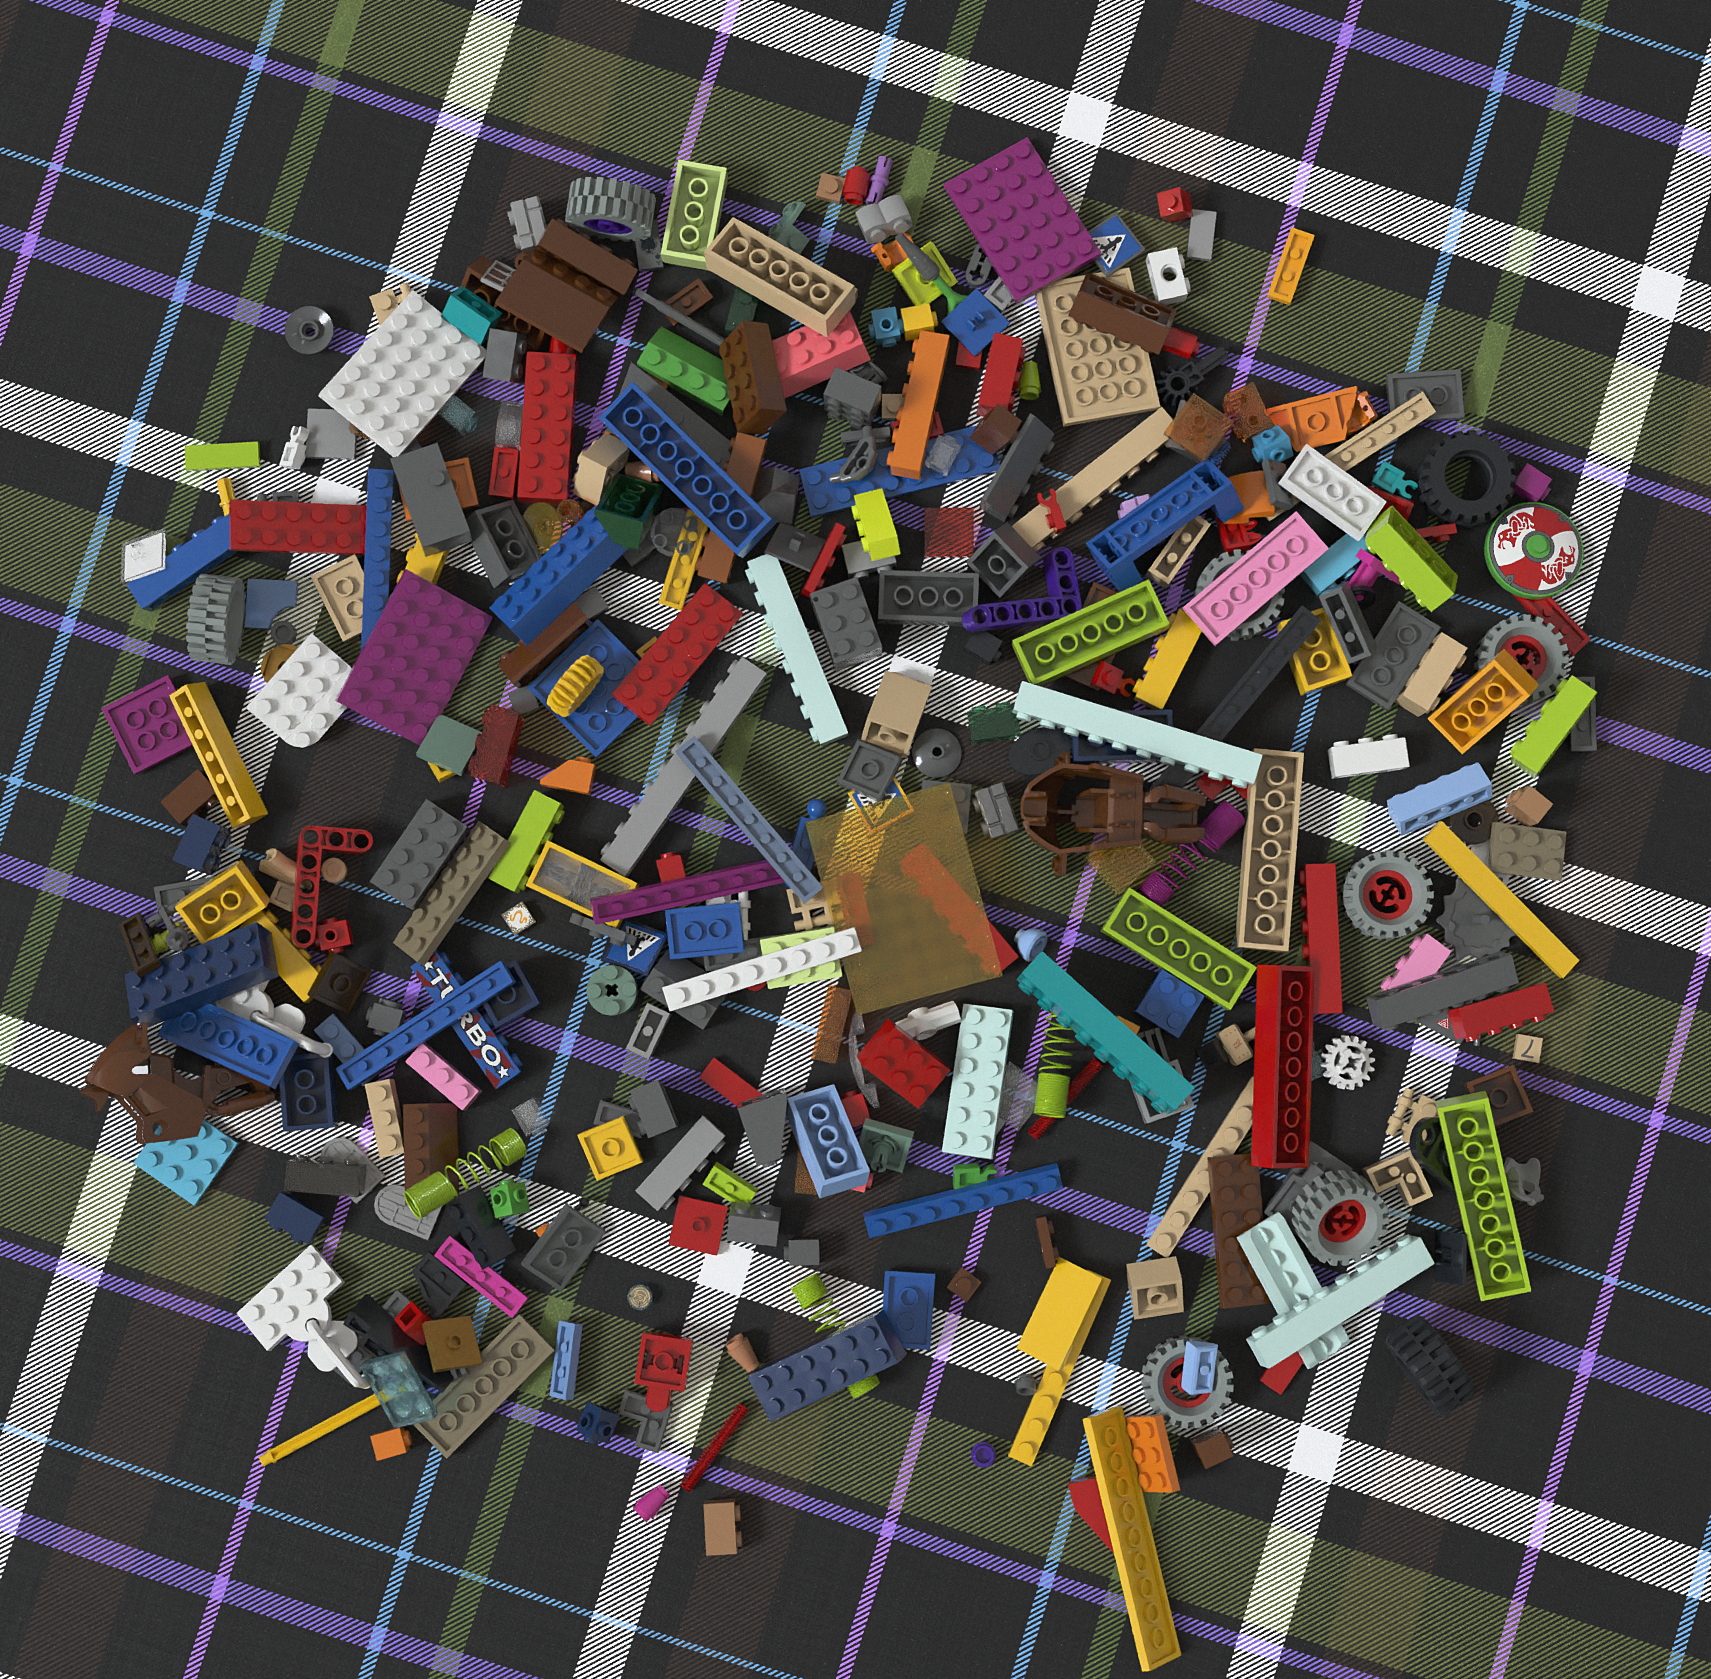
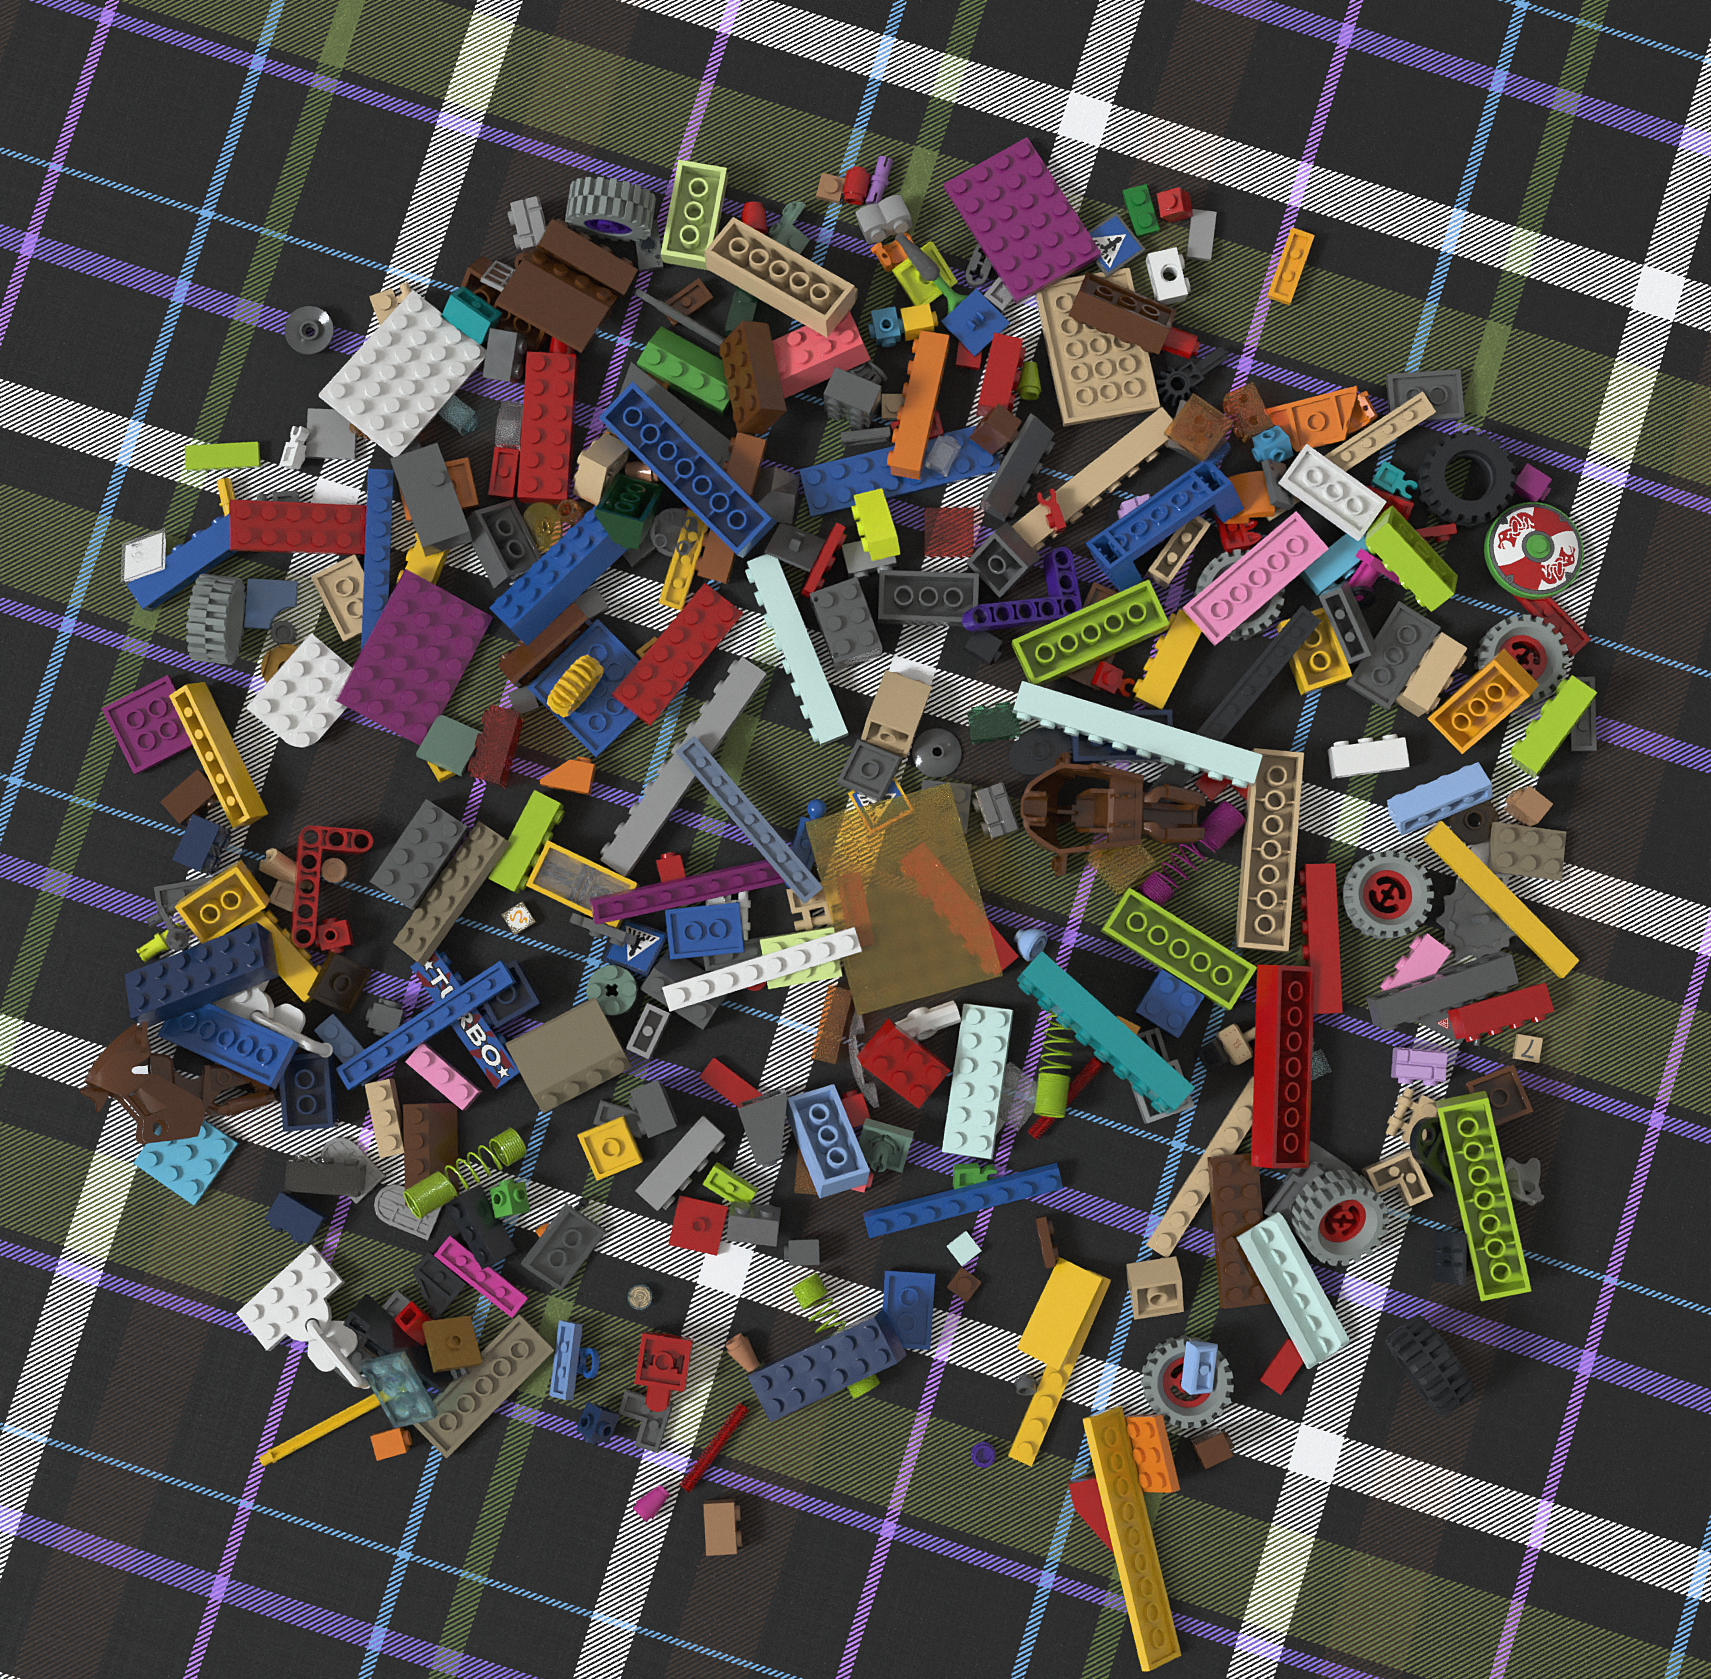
dark brown tile [118,912,162,978] -> none
clear brick [512,1097,551,1138] -> none
dark grey piece [830,426,878,484] -> none
light aqua brick [1246,1234,1435,1369] -> none
white gear [1320,1035,1375,1090] -> none
none -> dark tan slope [505,997,632,1113]
none -> blue piece [577,1347,599,1378]
none -> red brick [741,202,767,235]
none -> light aqua tile [947,1231,981,1266]
none -> green plate [1122,184,1160,238]
none -> lavender brick [1391,1047,1448,1086]

